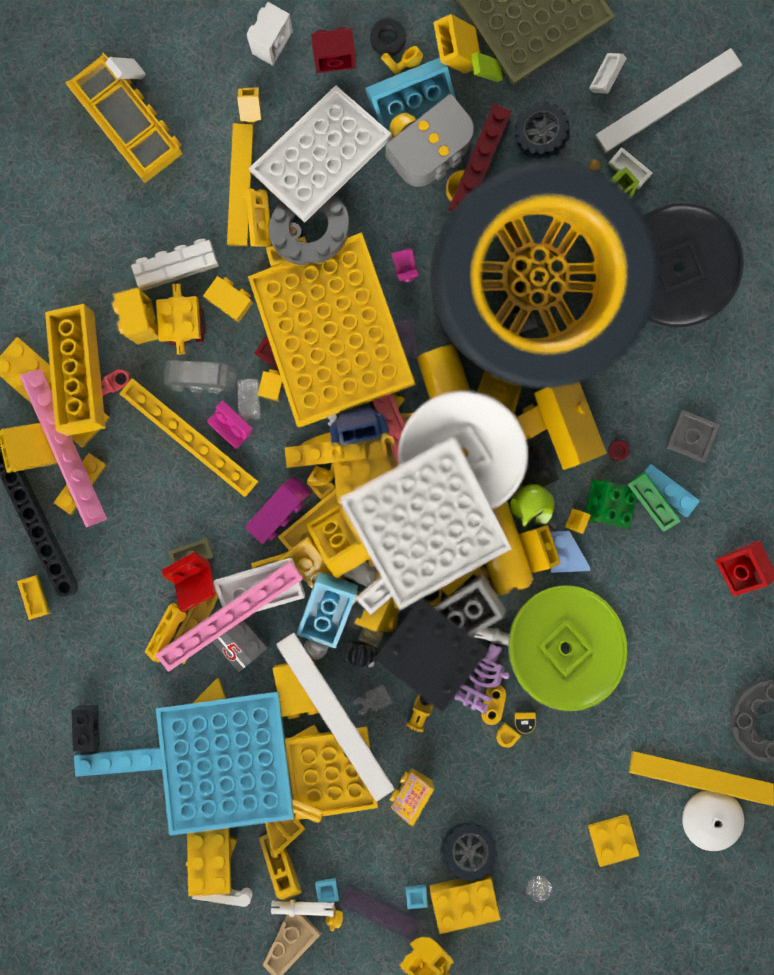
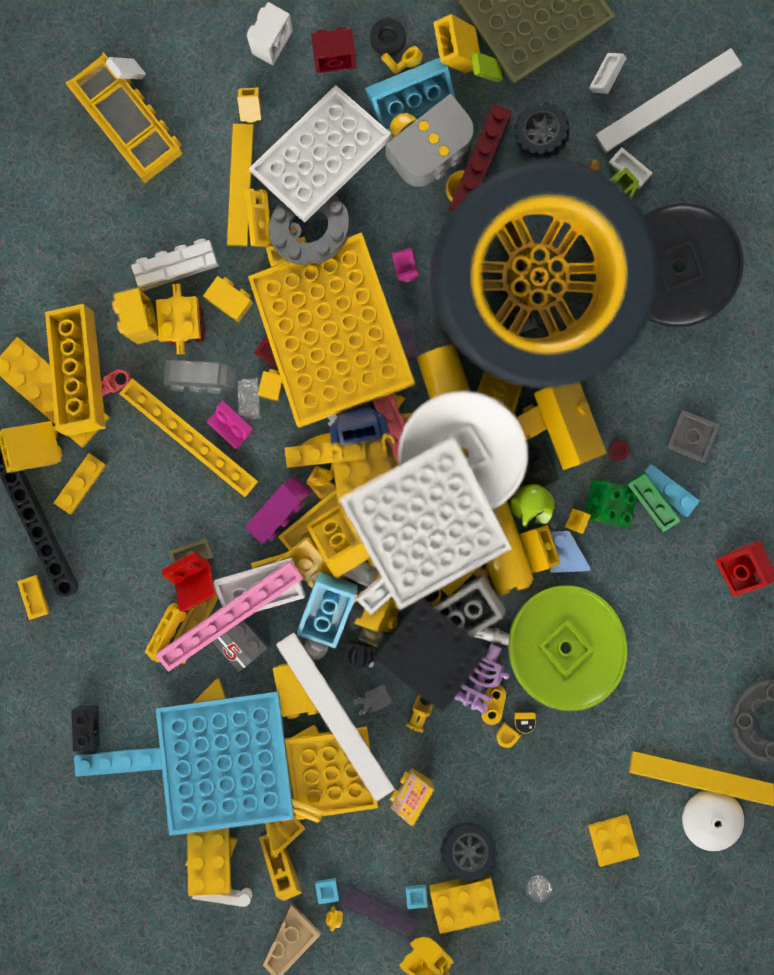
bright pink plate [20,369,107,528] -> none
white pin [271,899,335,917] -> none

